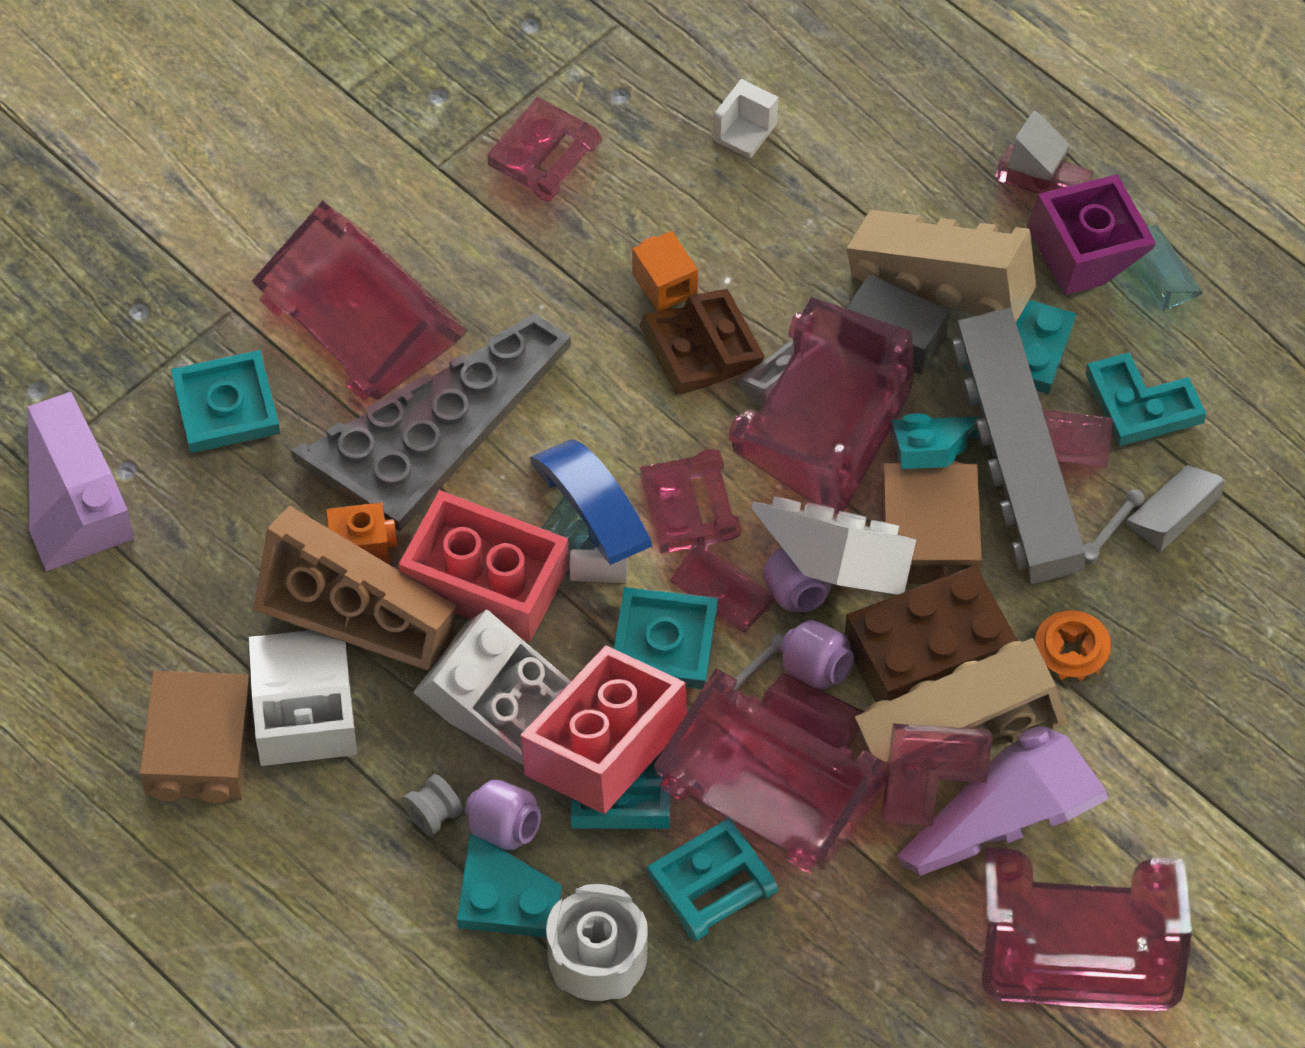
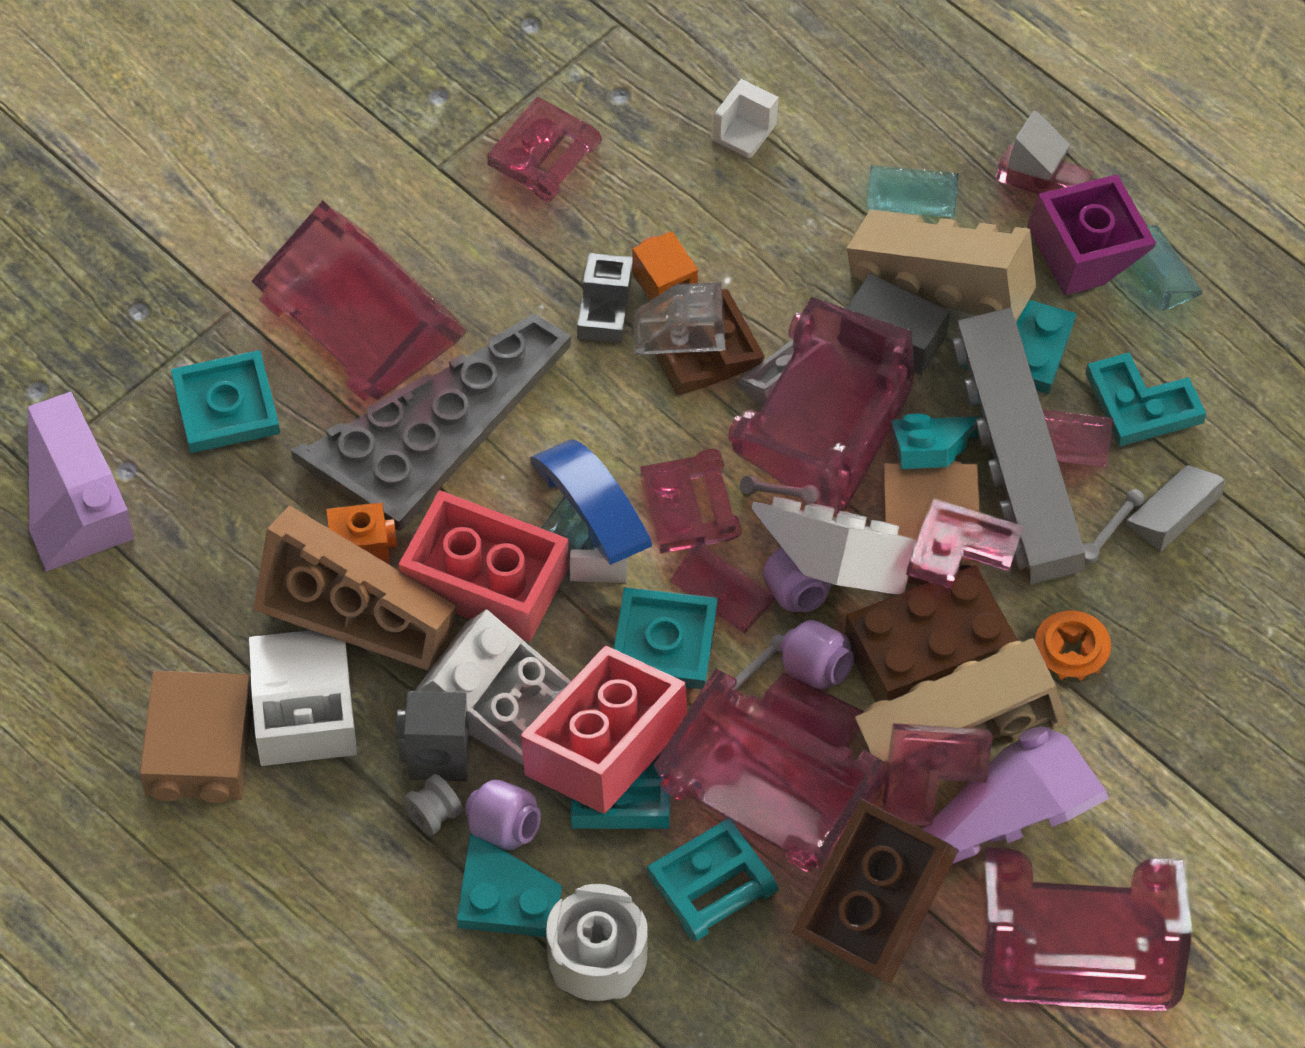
none -> dark grey brick [396,691,470,781]
none -> dark grey slope [577,253,632,343]
none -> clear slope [634,282,726,355]
none -> light grey hinge [740,476,819,503]
none -> reddish brown brick [792,799,959,983]
none -> clear light blue slope [866,165,959,218]
none -> clear pink plate [906,499,1024,589]

